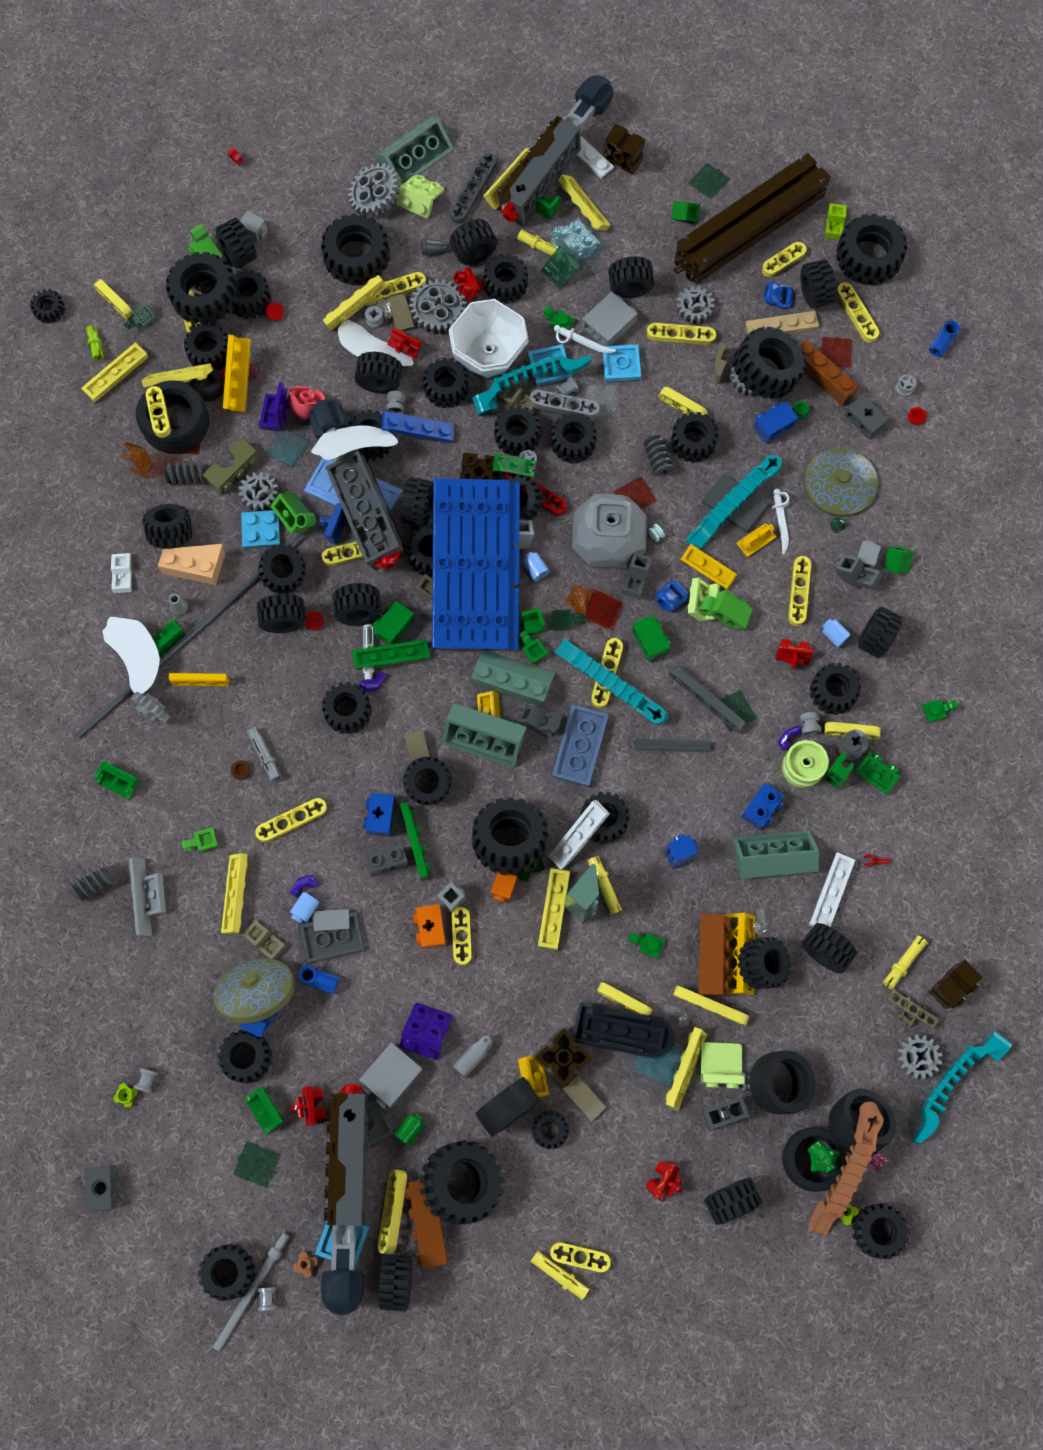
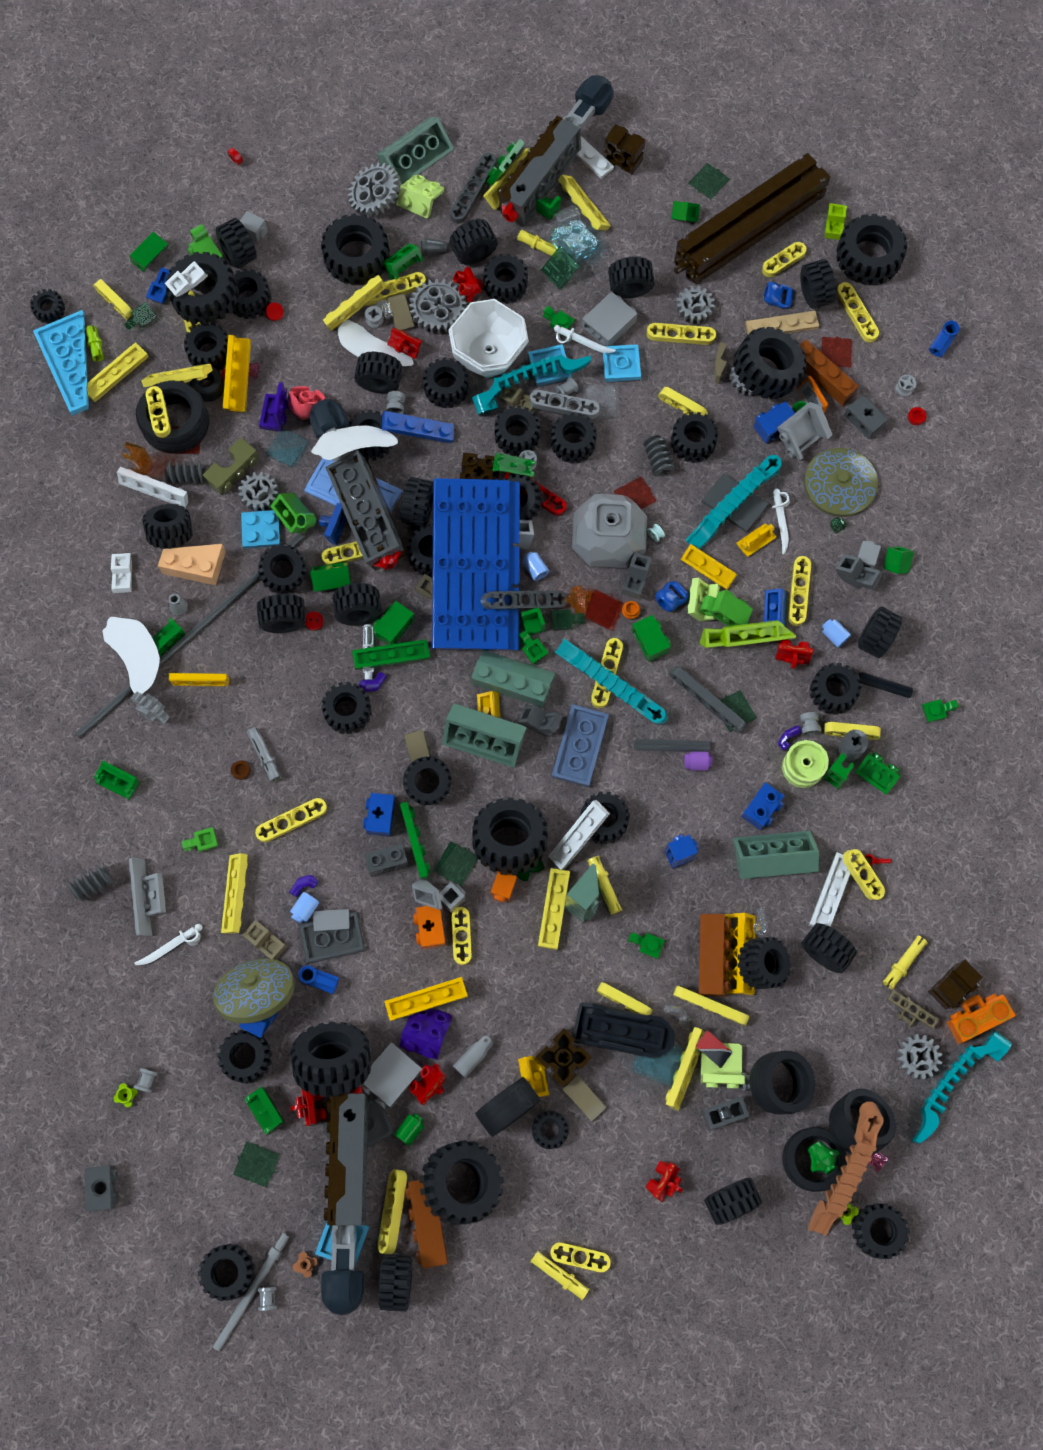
none -> medium azure wing [33,310,89,416]
none -> white plate [117,467,188,508]
none -> green hinge [129,231,168,272]
none -> white sword [134,924,202,965]
none -> blue slope [146,267,170,304]
none -> white slope [165,261,207,297]
none -> black tyre [290,1022,372,1097]
none -> green hinge [310,562,351,592]
none -> green hinge [383,243,423,280]
none -> yellow fence [384,977,468,1021]
none -> red hips [409,1063,446,1105]
none -> light grey slope [412,879,442,910]
none -> clear green piece [433,841,477,887]
none -> dark grey beam [481,591,568,610]
none -> green wing [486,139,525,186]
none -> clear brick [554,205,581,228]
none -> orange plate [622,601,640,619]
none -> medium lavender brick [684,751,712,771]
none -> sticker [696,1030,732,1068]
none -> lime wedge [700,620,796,648]
none -> blue slope [764,588,787,627]
none -> light grey panel [777,402,833,460]
none -> slope [797,376,828,413]
none -> light yellow beam [843,849,885,900]
none -> black axle [858,672,913,698]
none -> orange piece [946,993,1016,1044]

